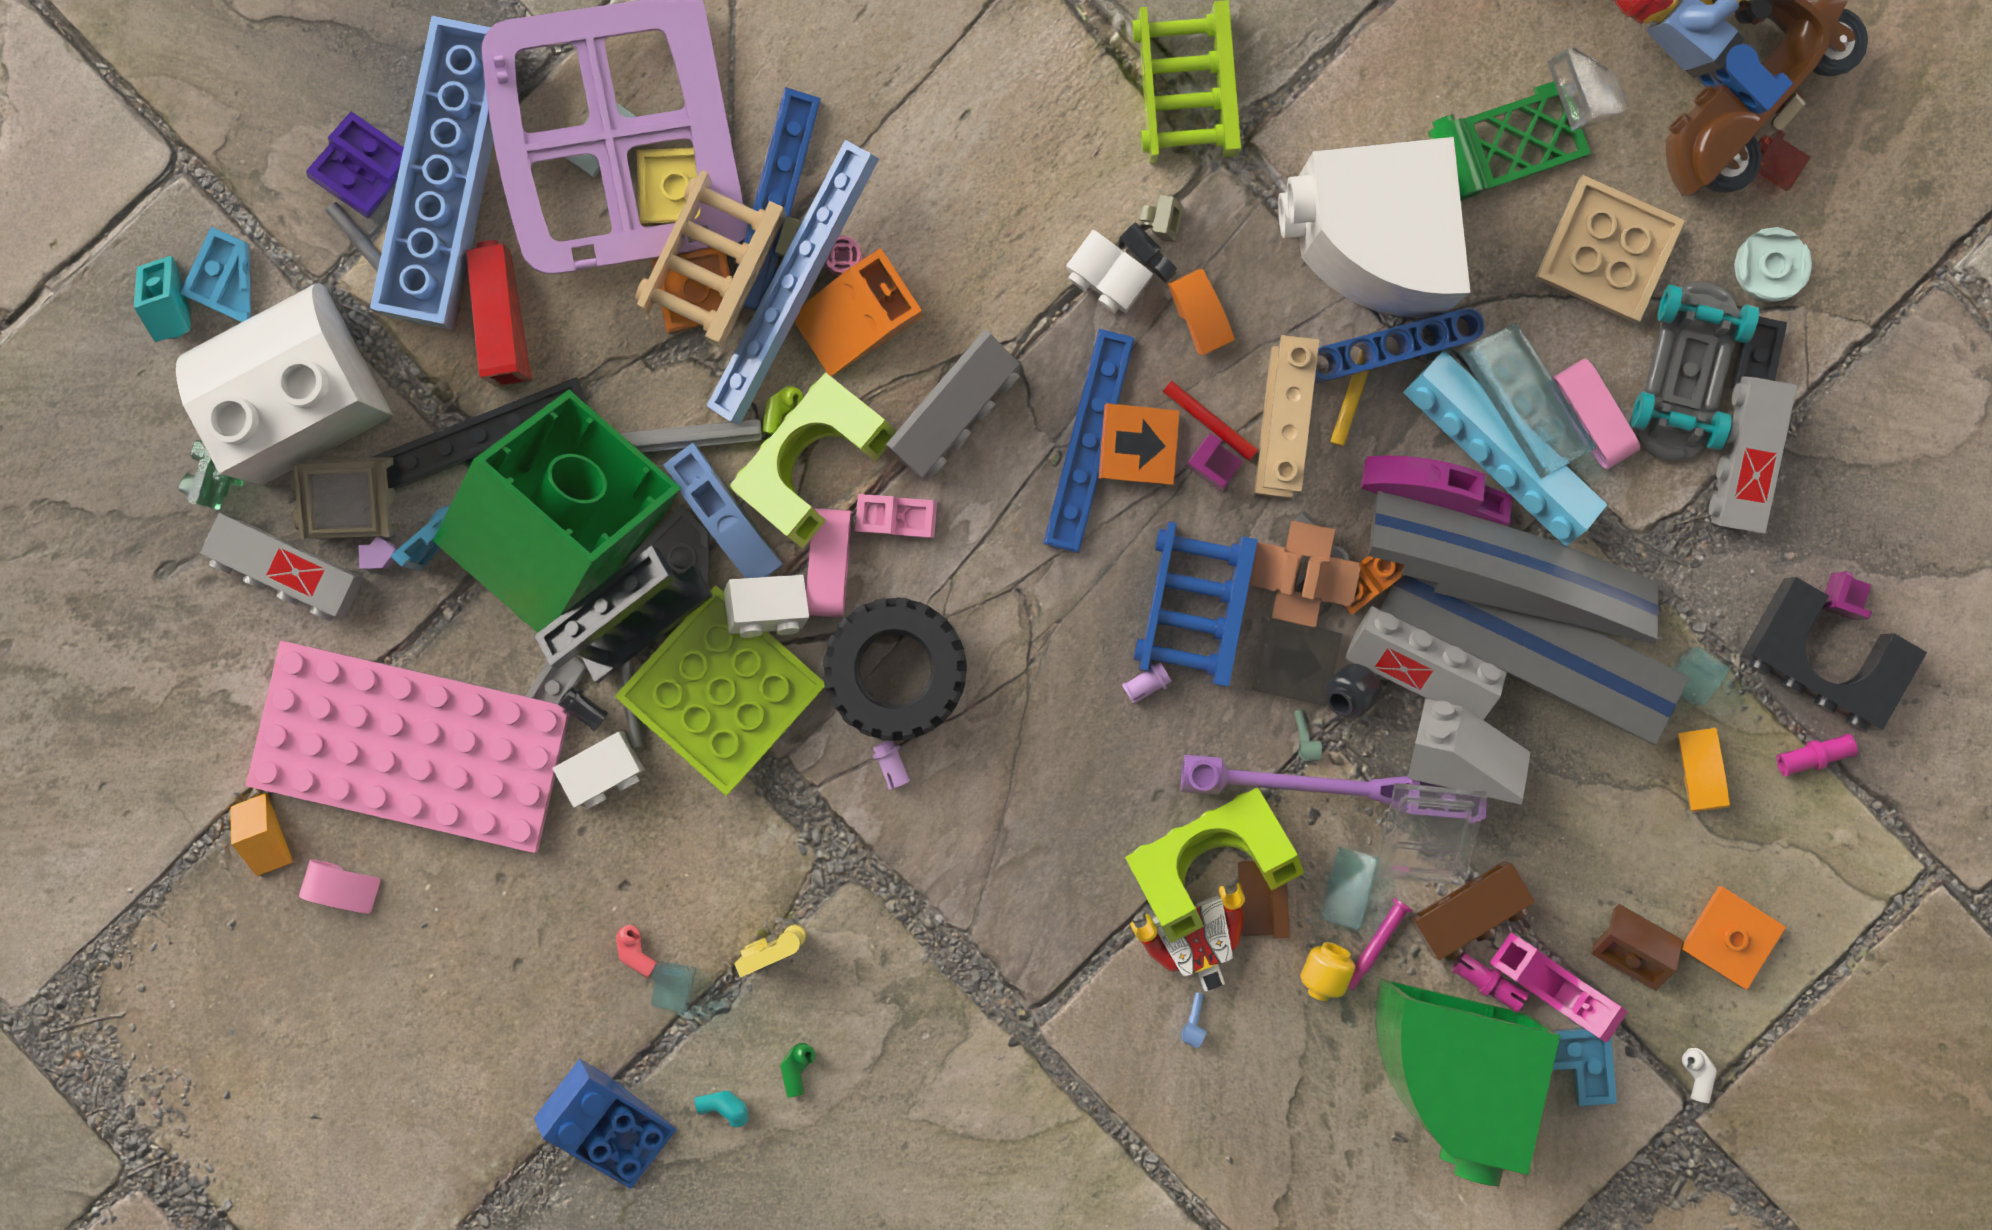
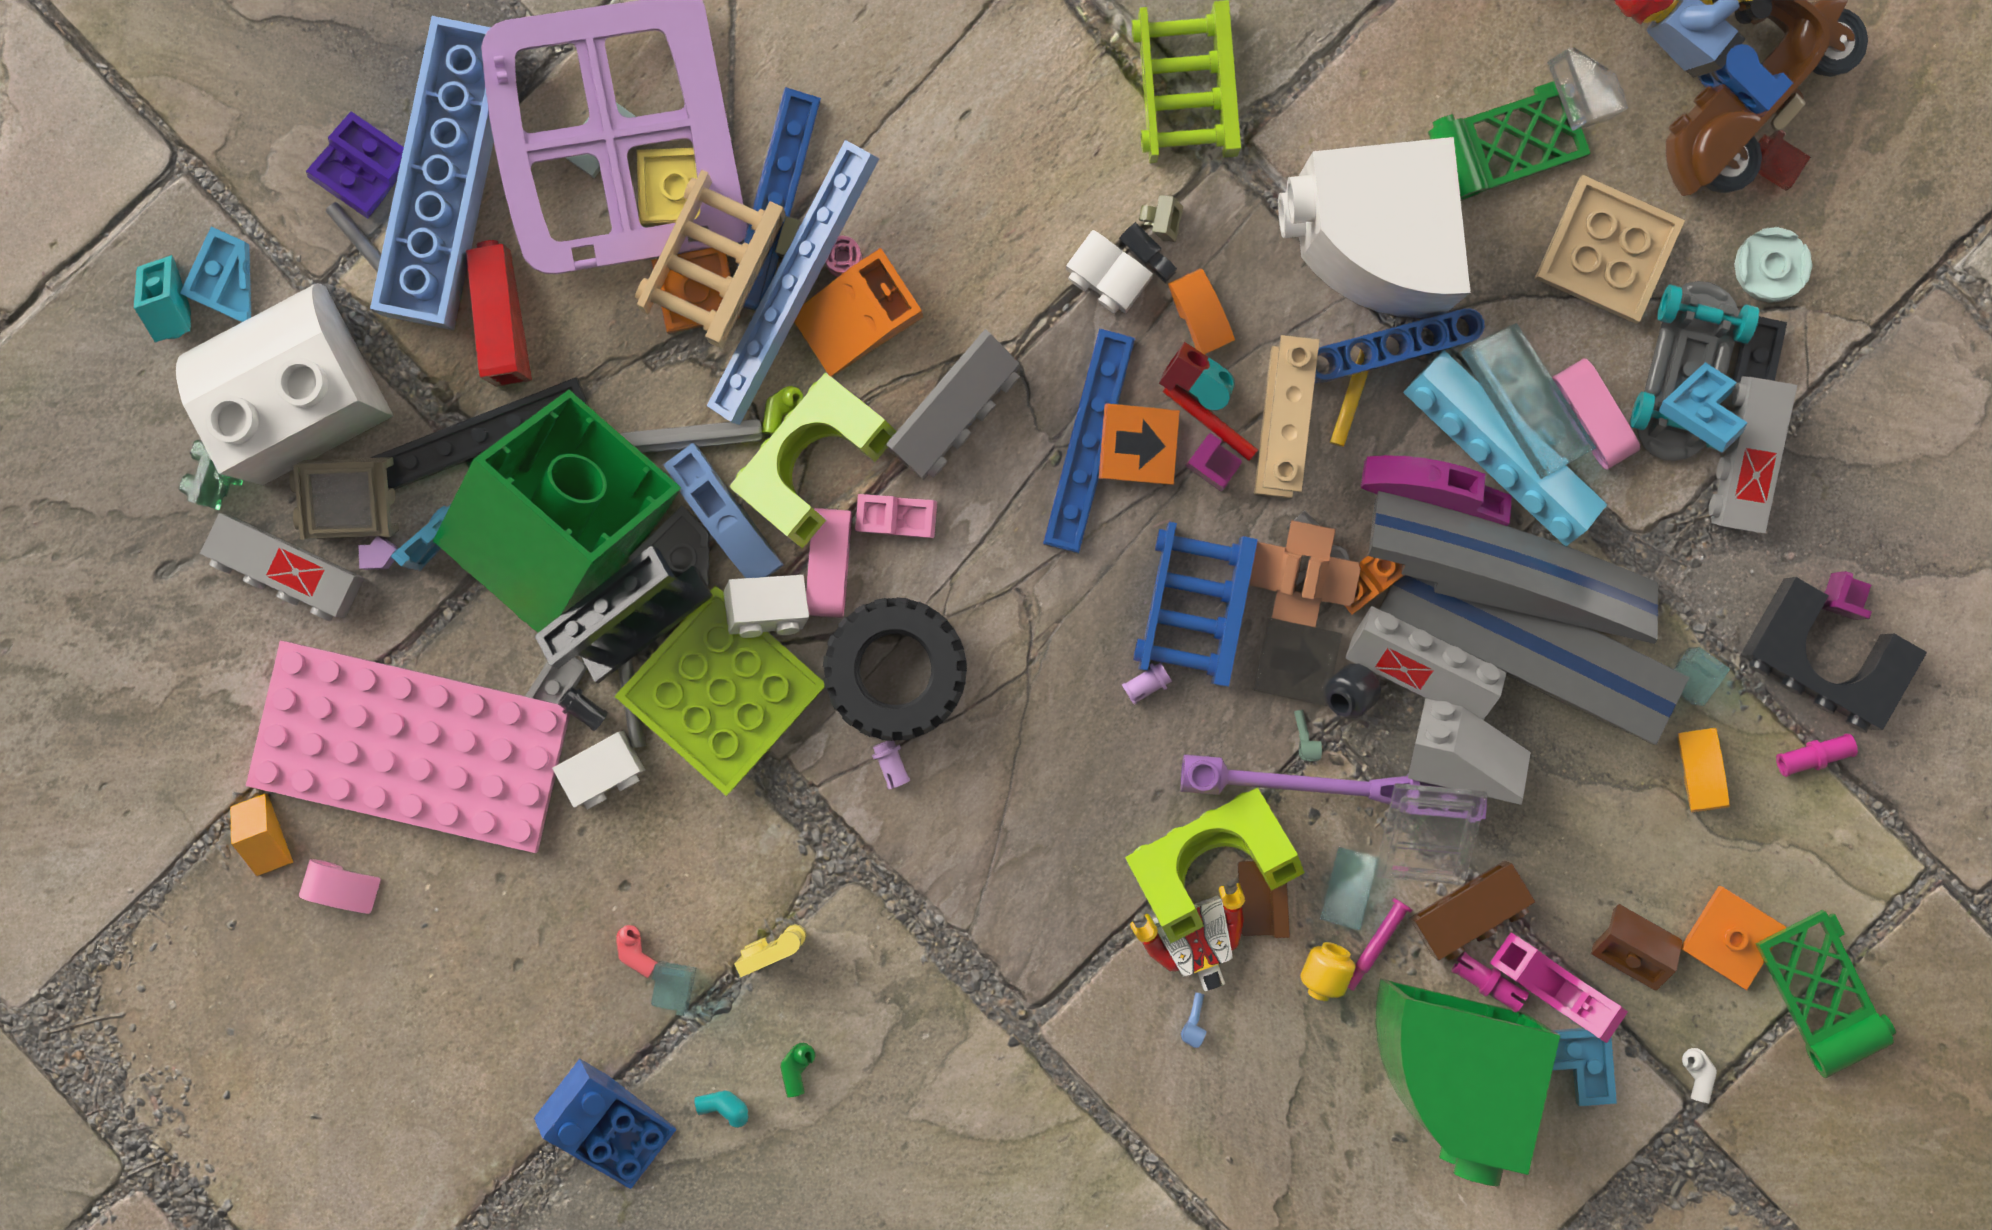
none -> leg [1159,342,1235,410]
none -> dark azure plate [1659,362,1747,453]
none -> green piece [1755,910,1896,1078]

